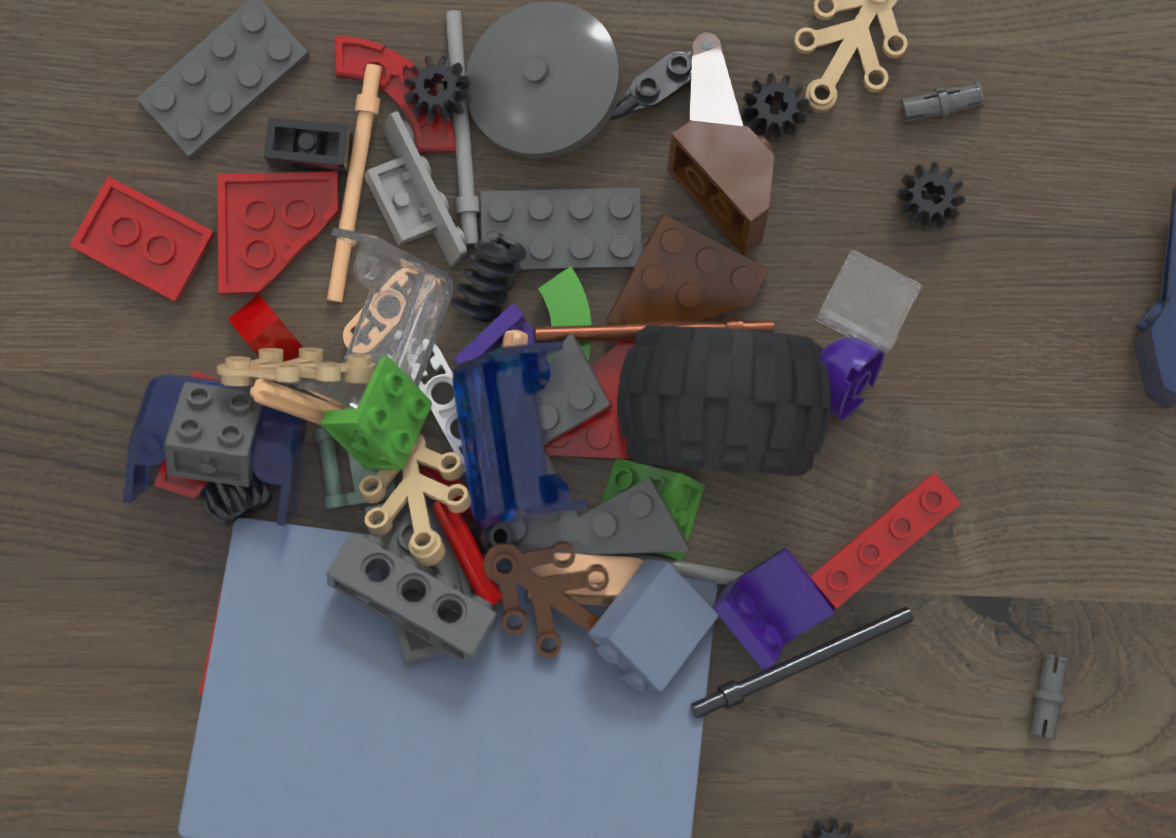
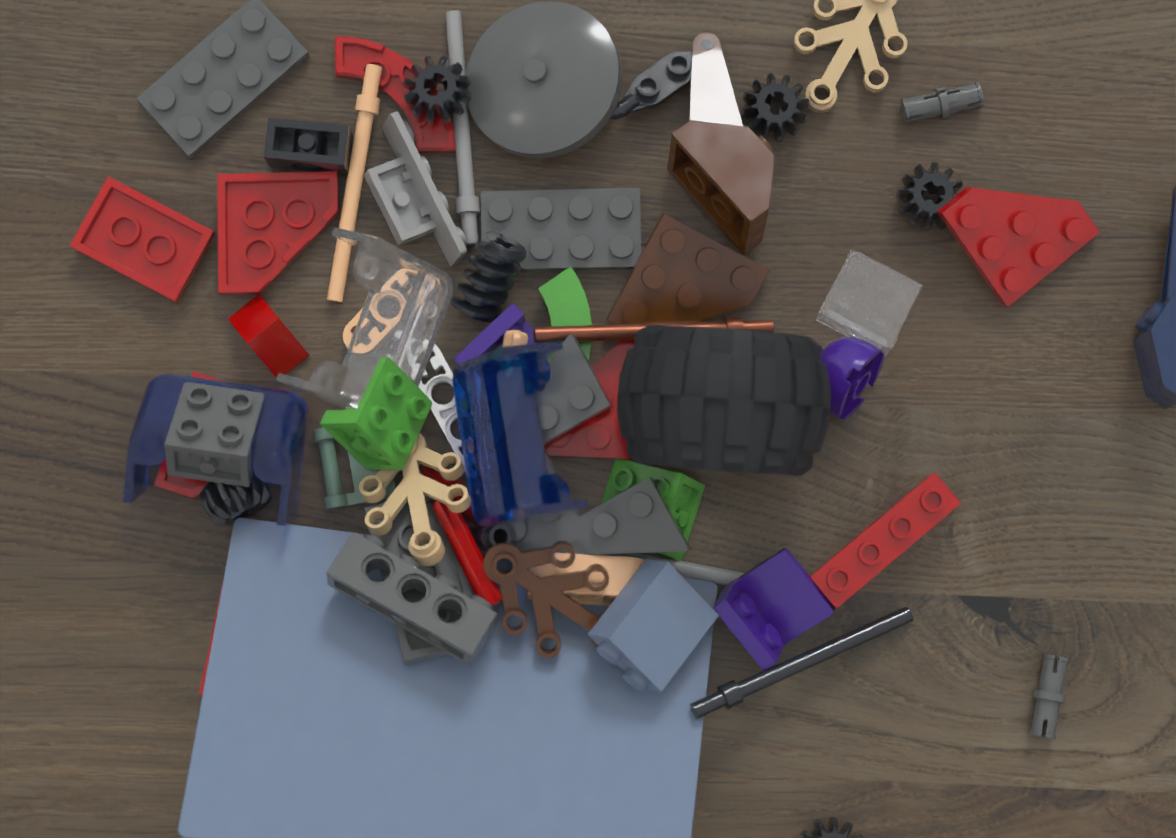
tan plant [217,347,376,386] -> none
light nougat axle [250,378,345,425] -> none
none -> red plate [936,186,1100,307]

